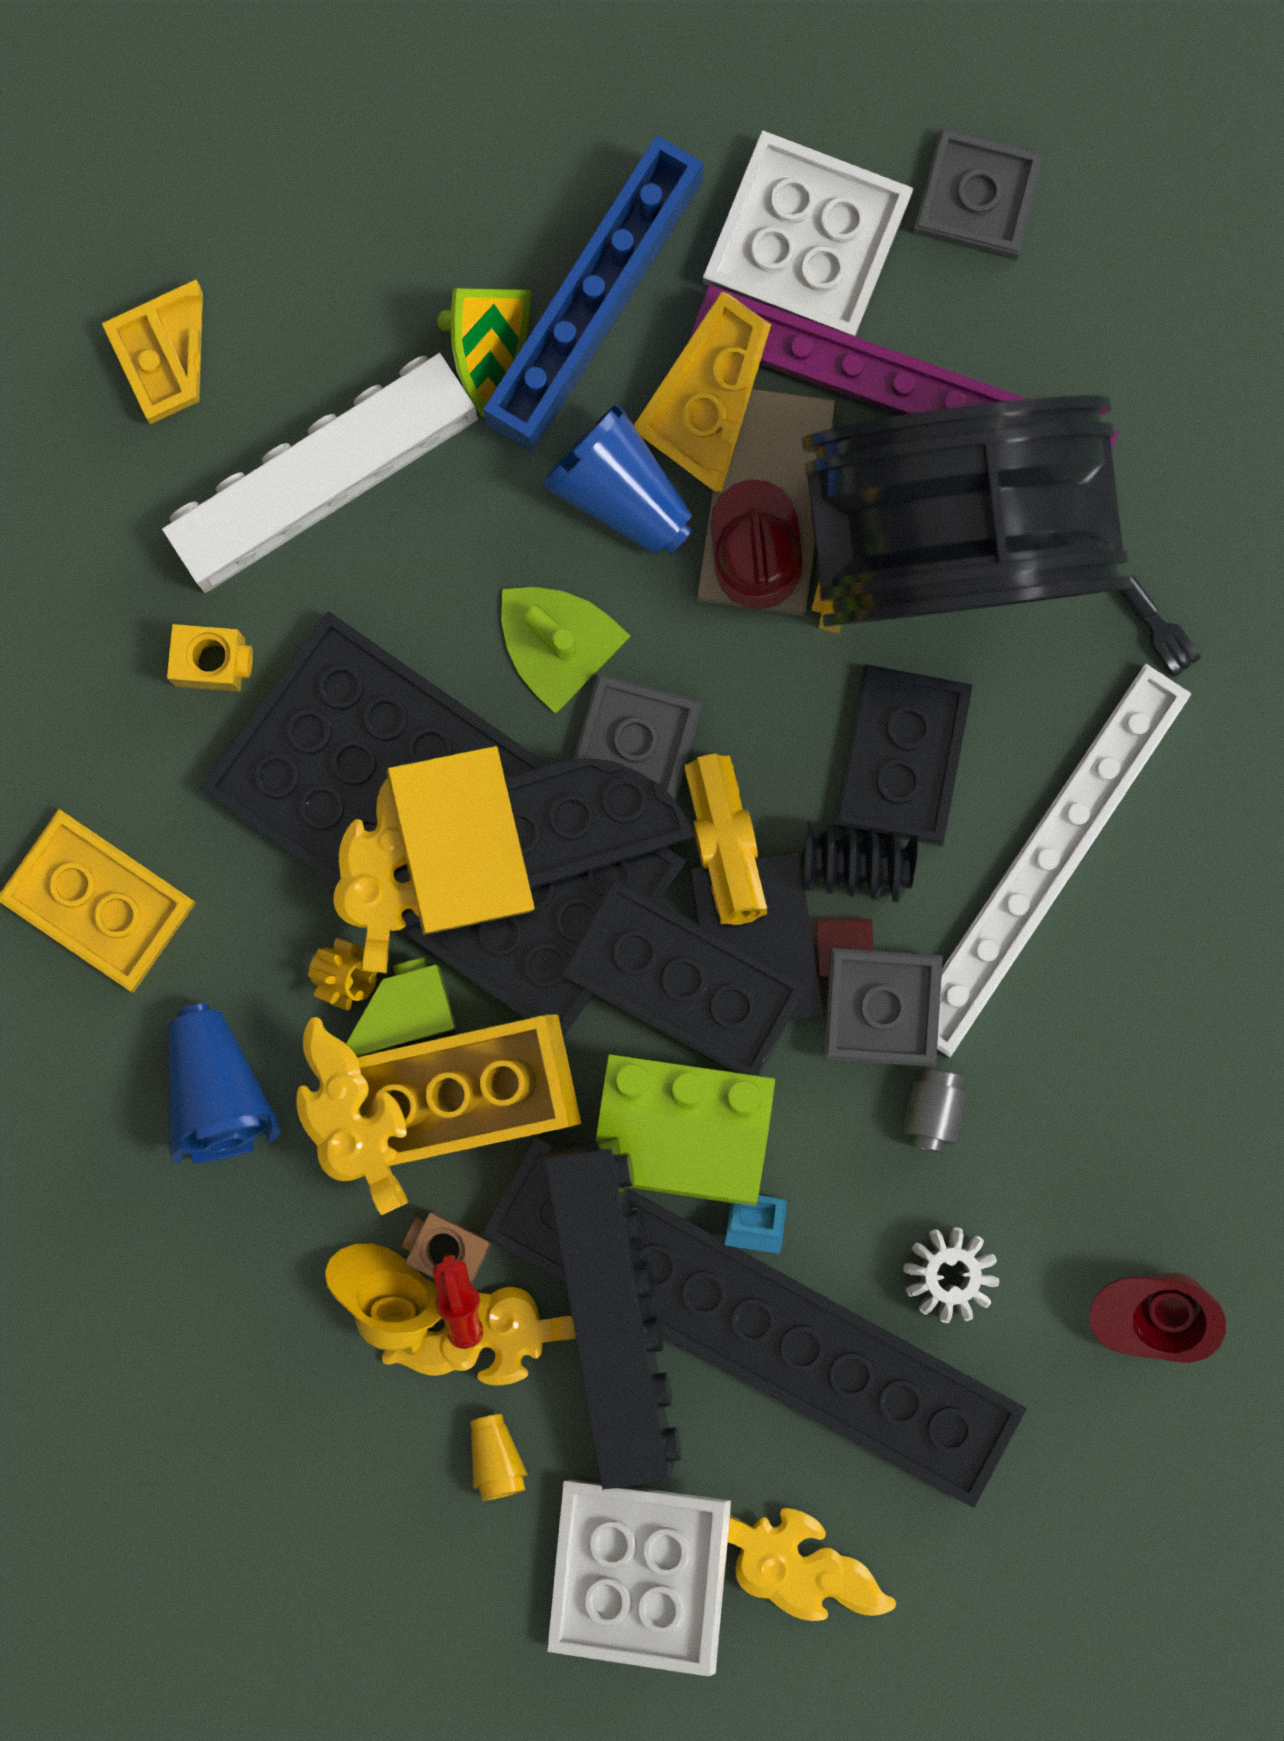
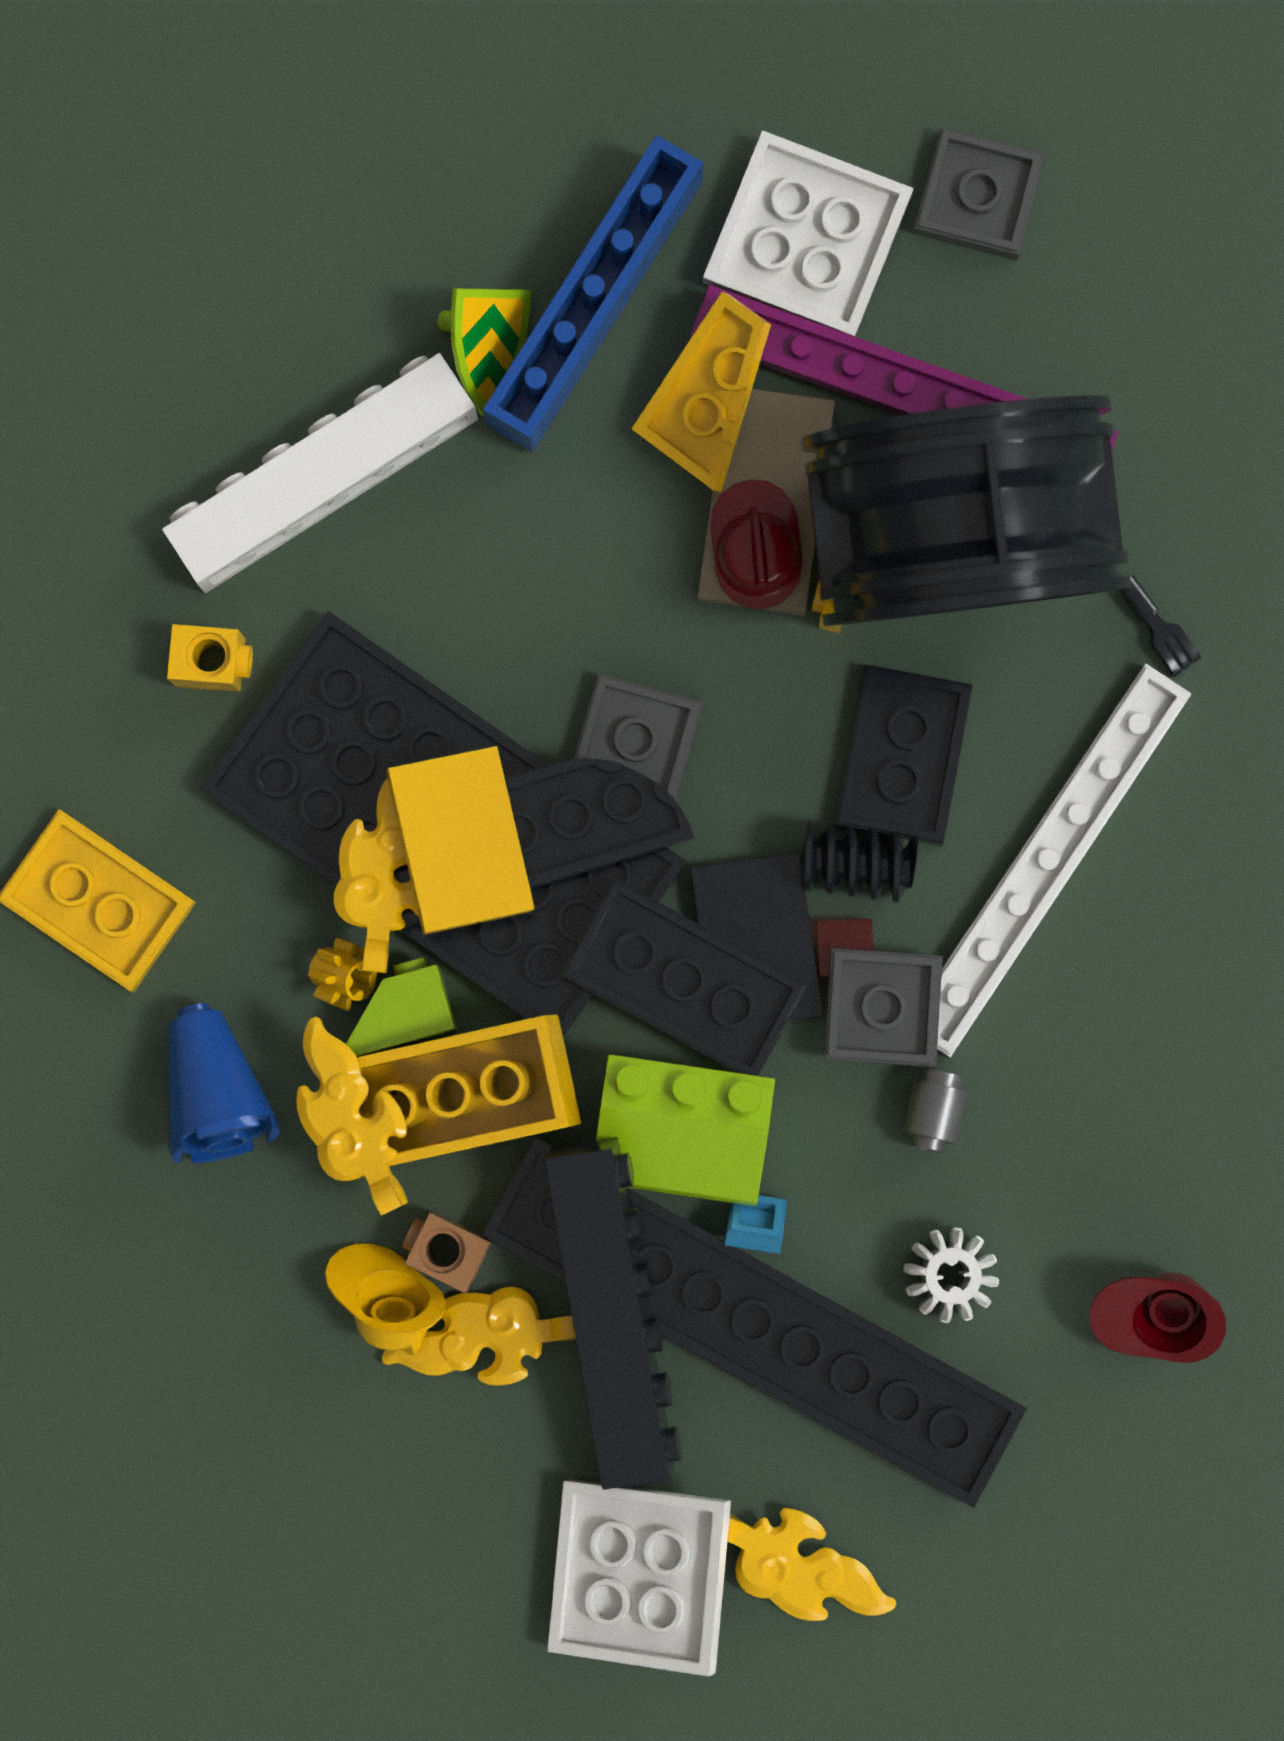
yellow wing [102,280,203,425] -> none
red axle [432,1255,483,1349] -> none
yellow cone [470,1414,528,1501] -> none
lime shield [501,587,631,714] -> none
blue cone [541,404,692,554] -> none
yellow piece [684,753,767,926] -> none

